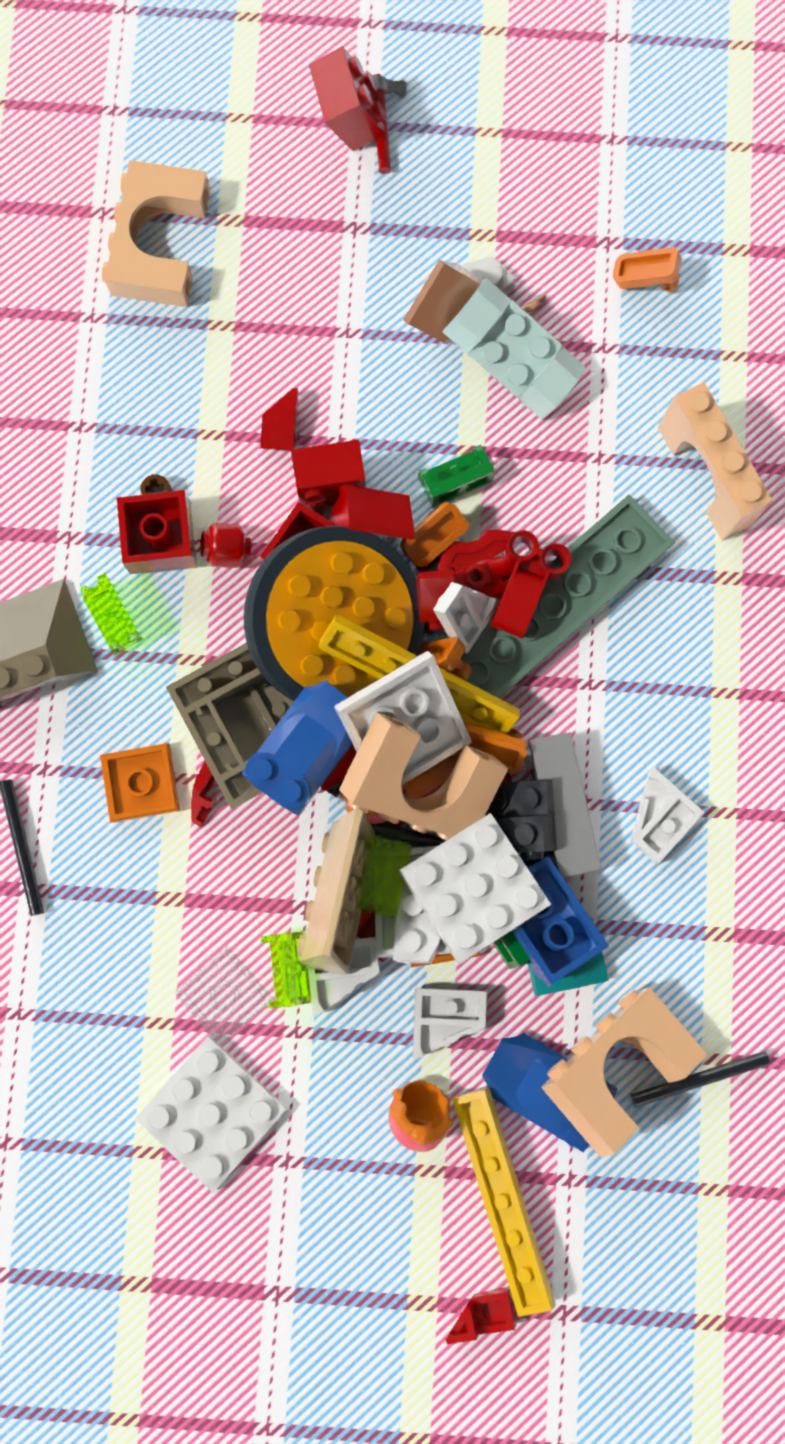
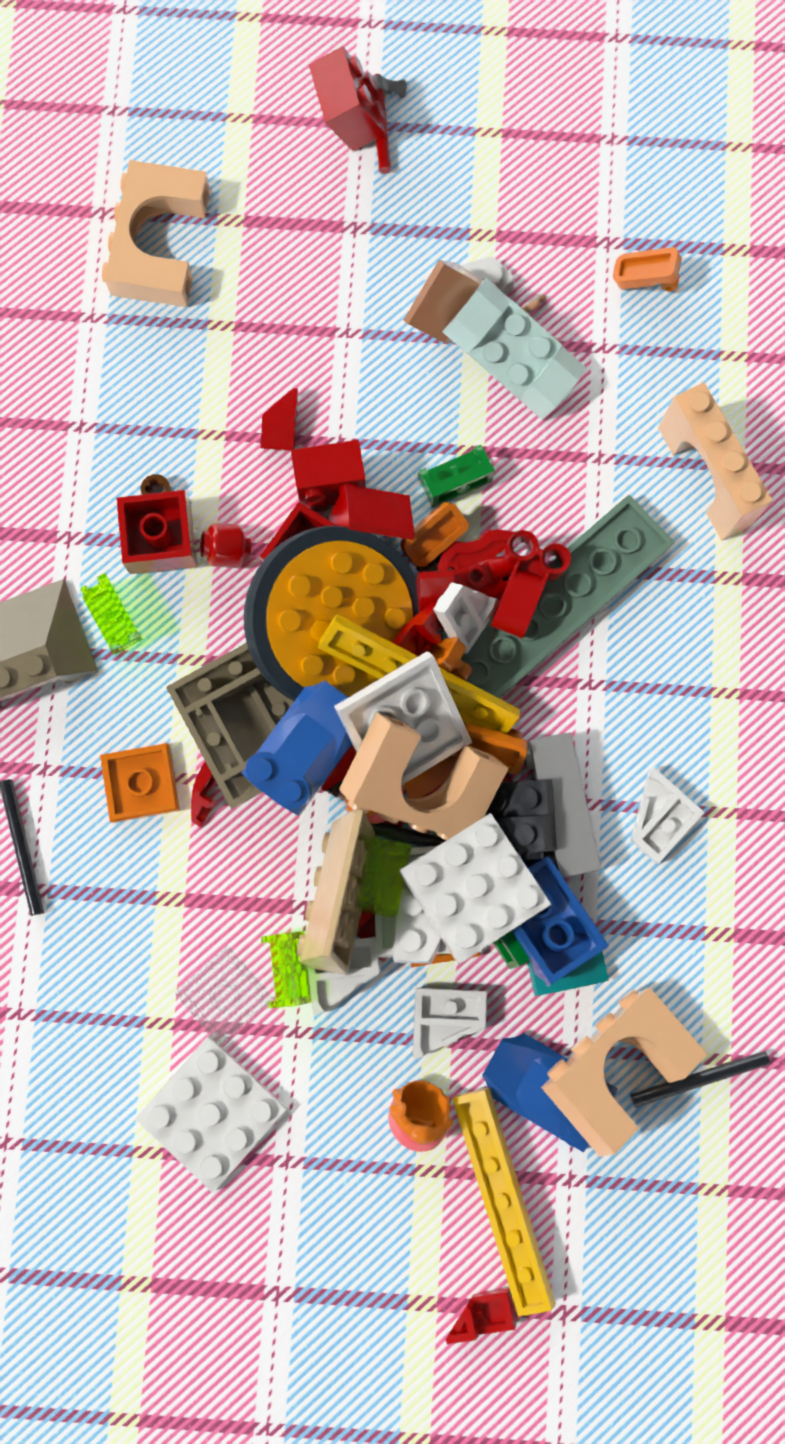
none -> red slope [392,602,441,656]

